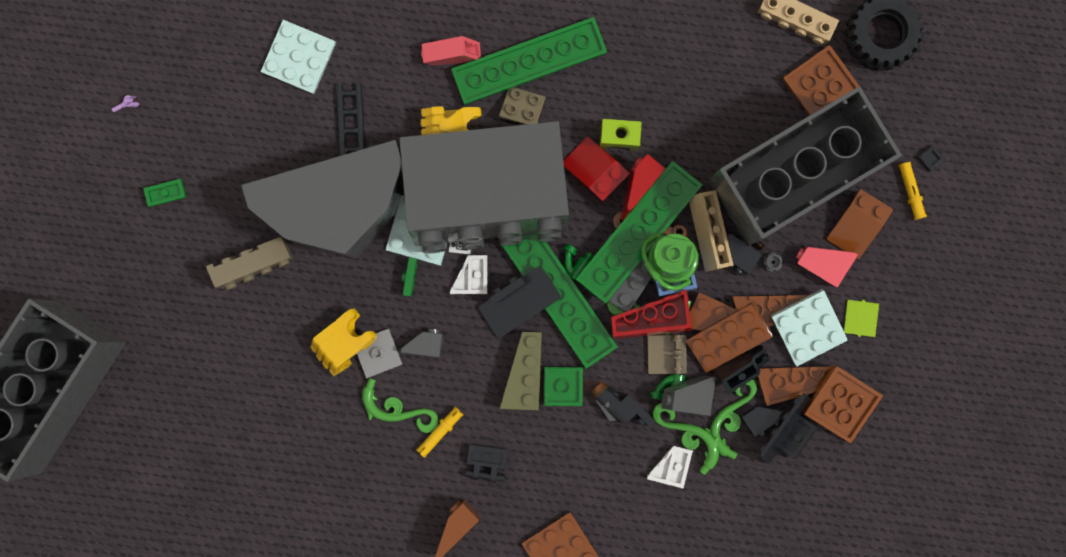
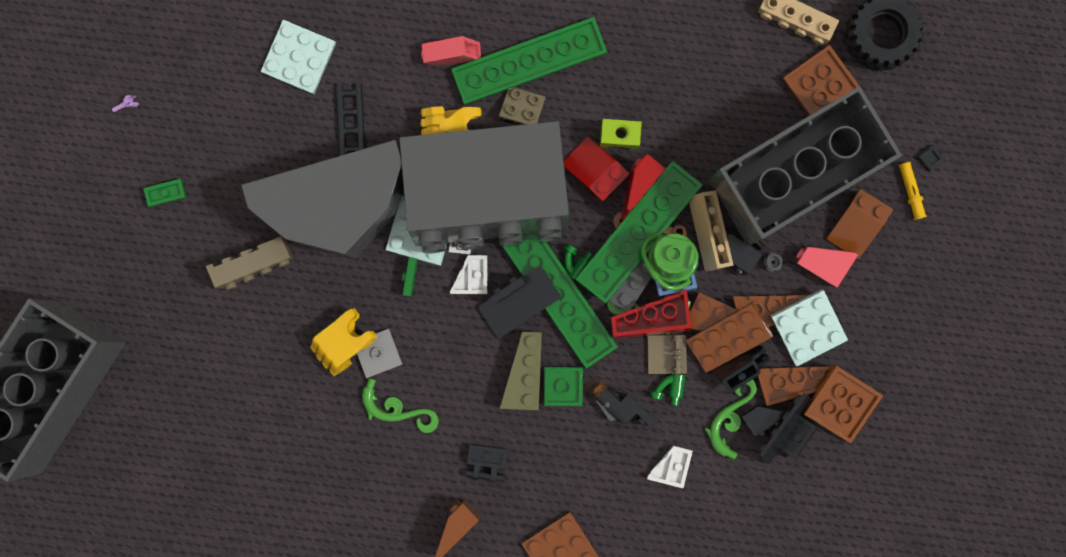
dark grey slope [401,329,443,357] -> none
yellow pin [416,407,464,458] -> none
bright green plant [653,402,719,475] -> none
dark grey slope [661,375,716,416] -> none
lime piece [843,300,879,337] -> none

